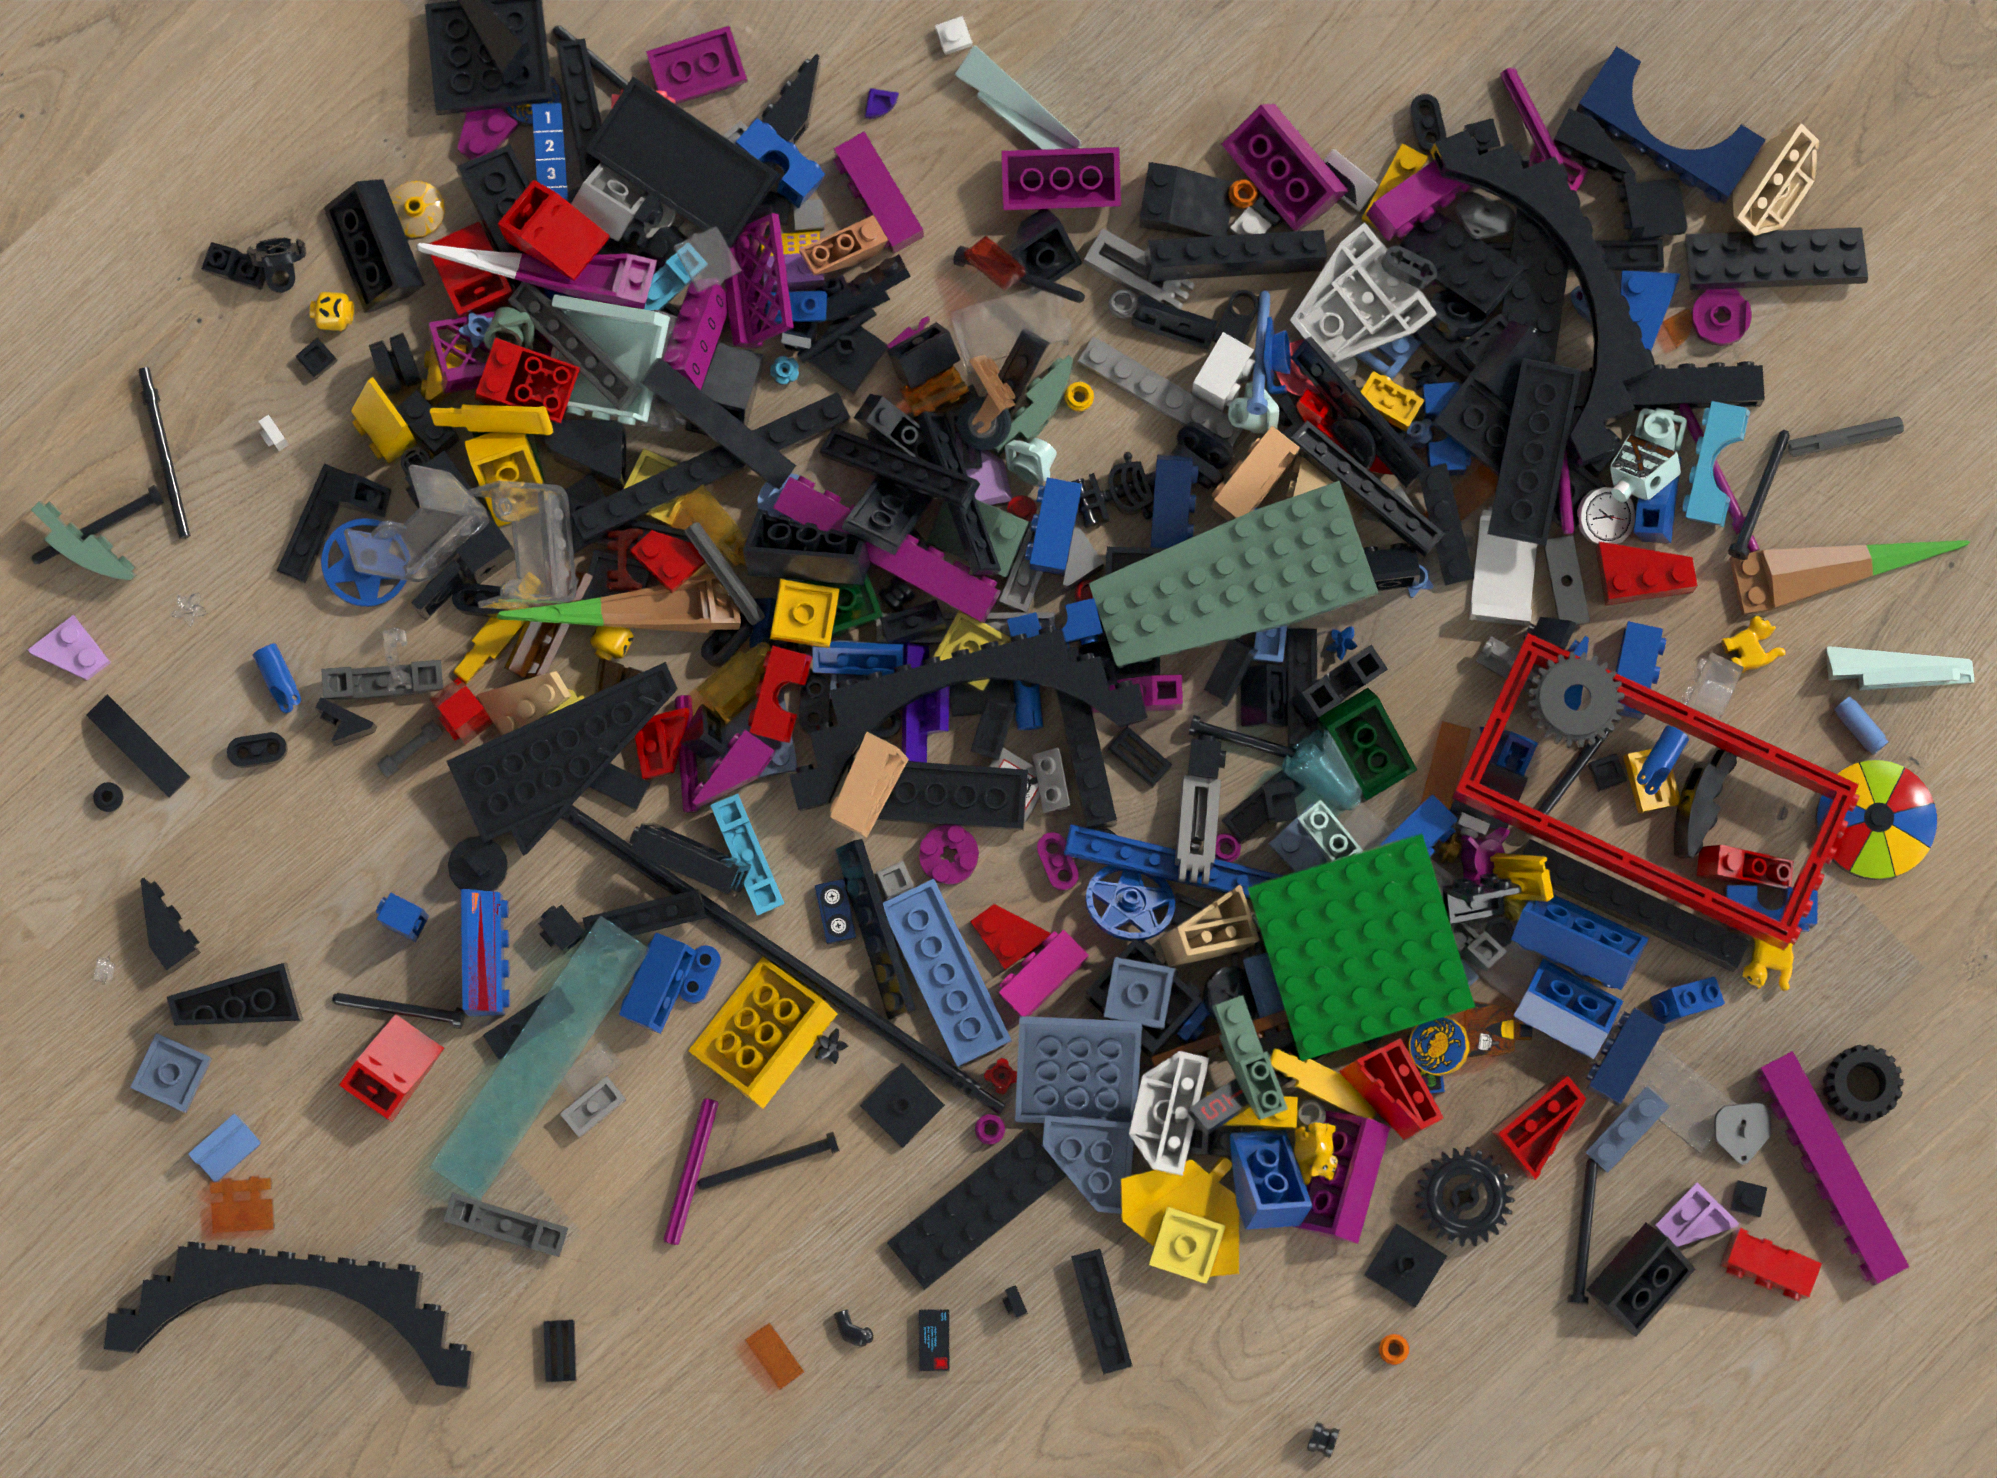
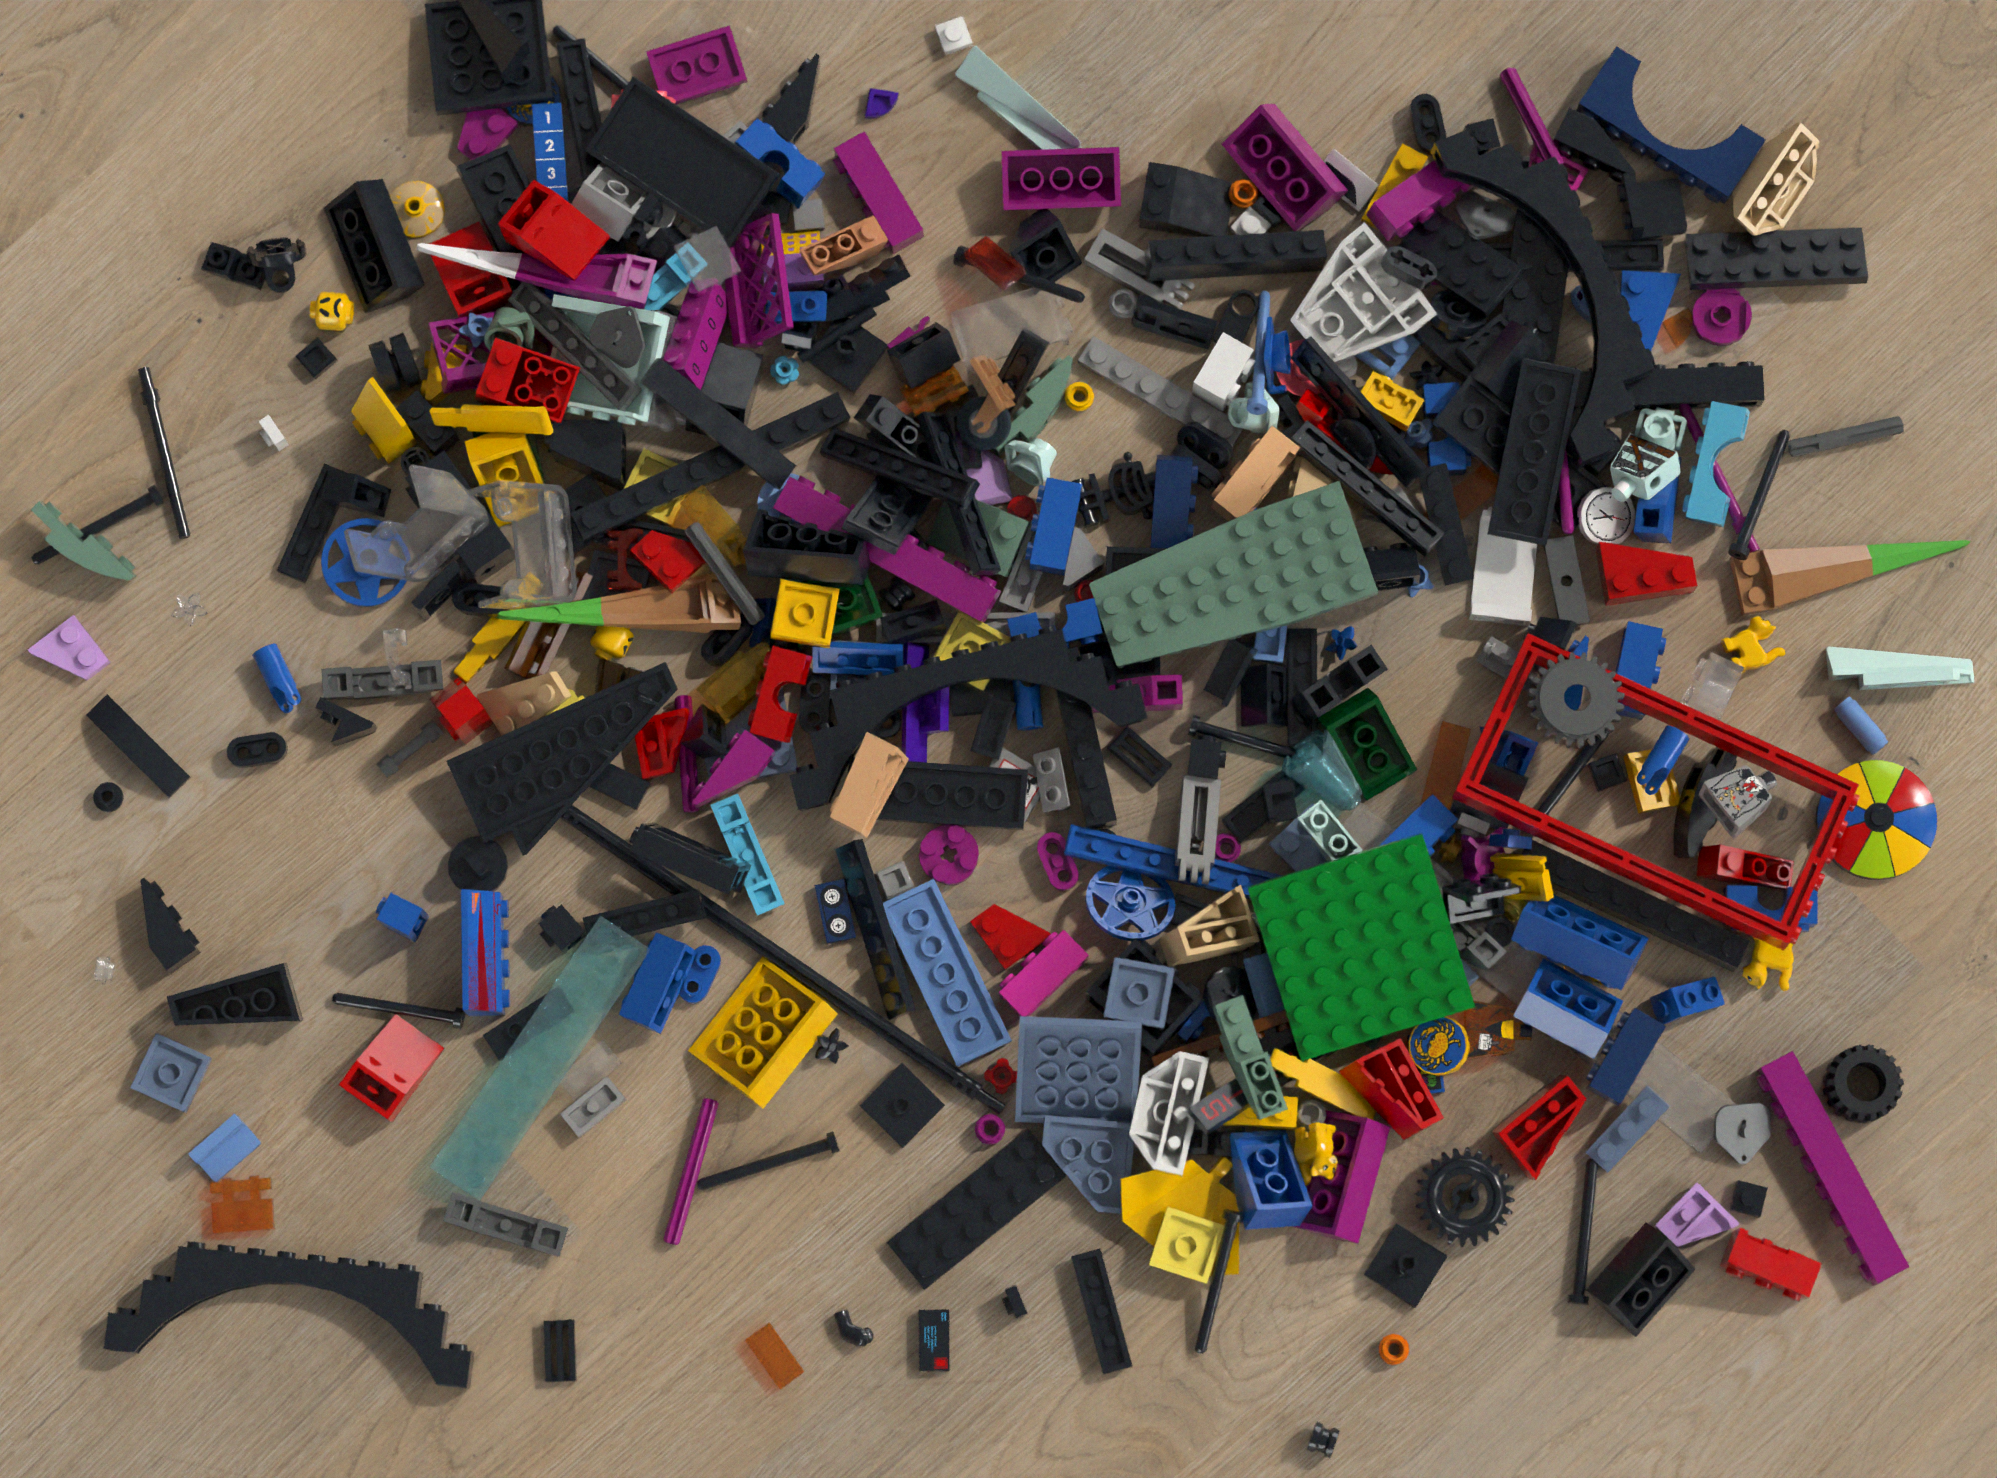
none -> dark grey piece [590,306,645,368]
none -> black bar [1195,1209,1244,1354]
none -> blue plate [1489,829,1532,849]
none -> light grey torso [1699,766,1777,839]

